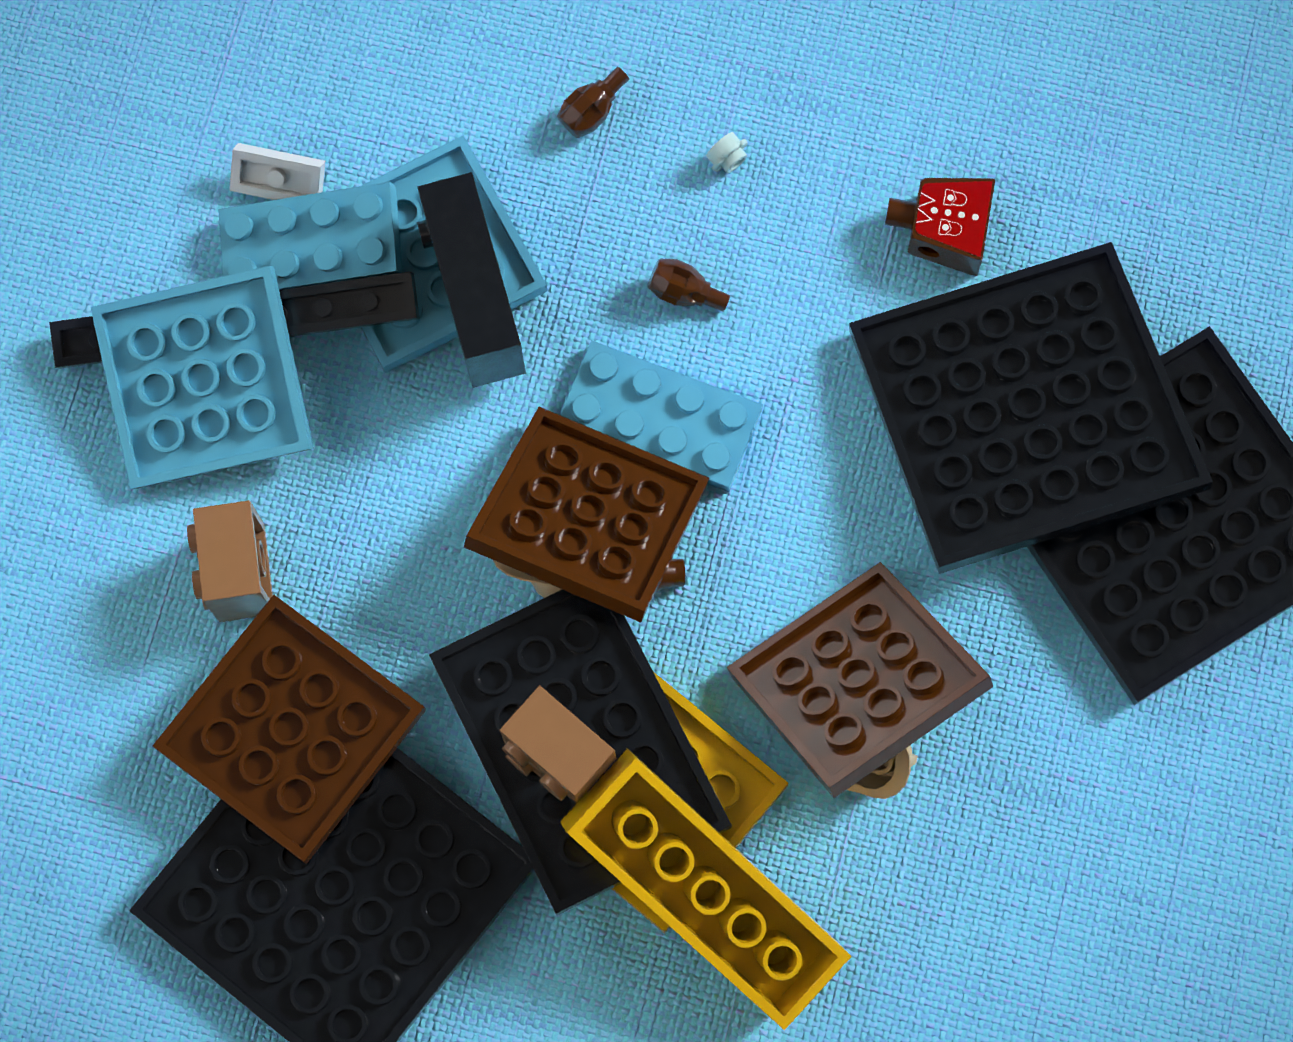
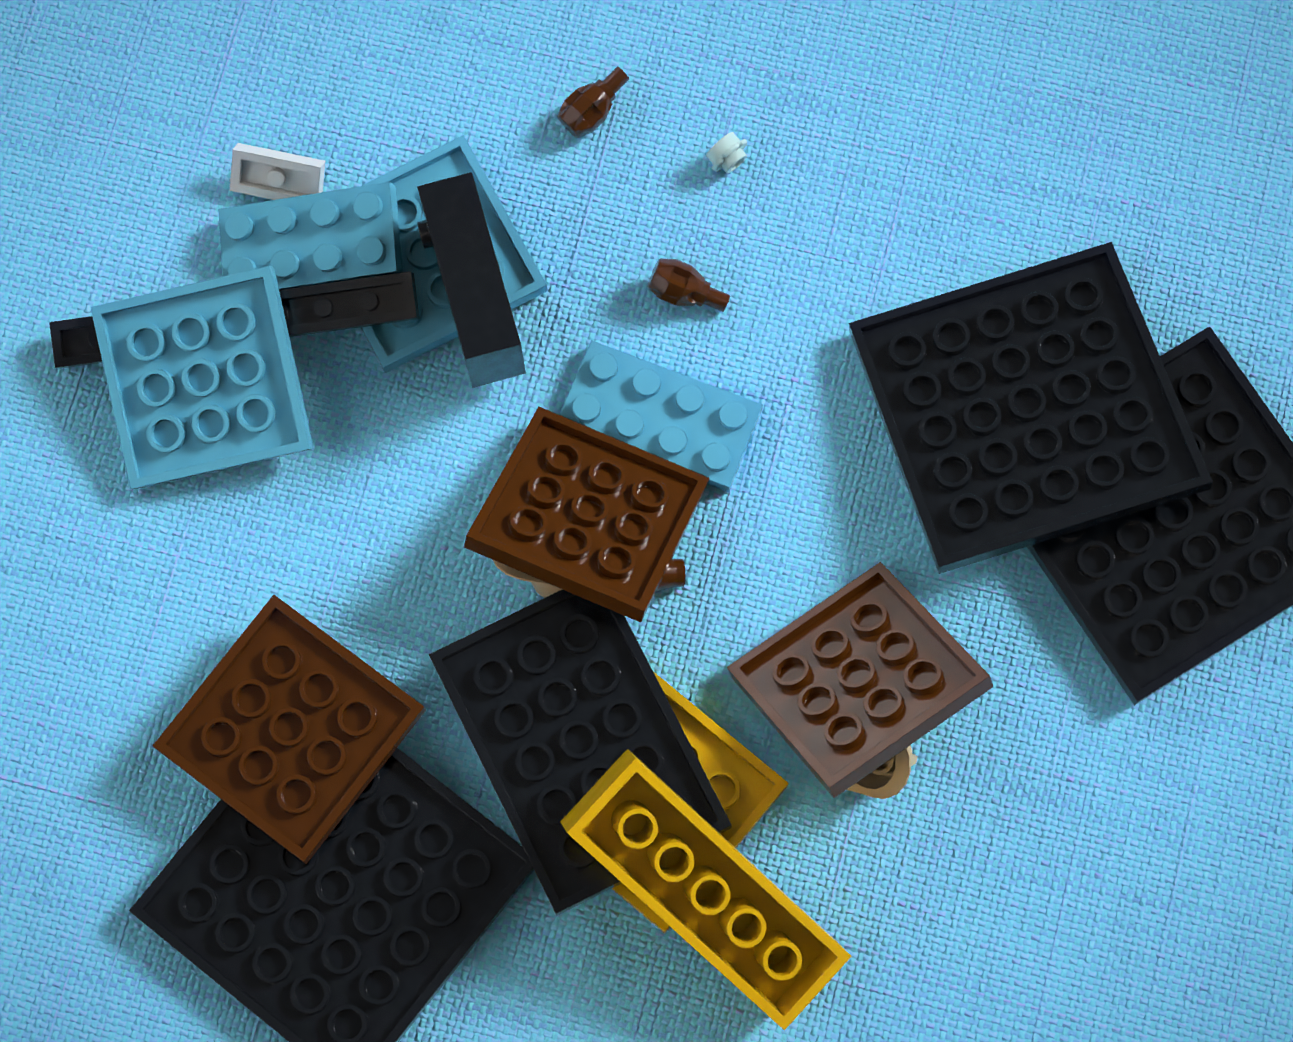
medium nougat brick [187,500,273,622] -> none
medium nougat brick [500,685,616,803] -> none
torso [885,178,995,276] -> none

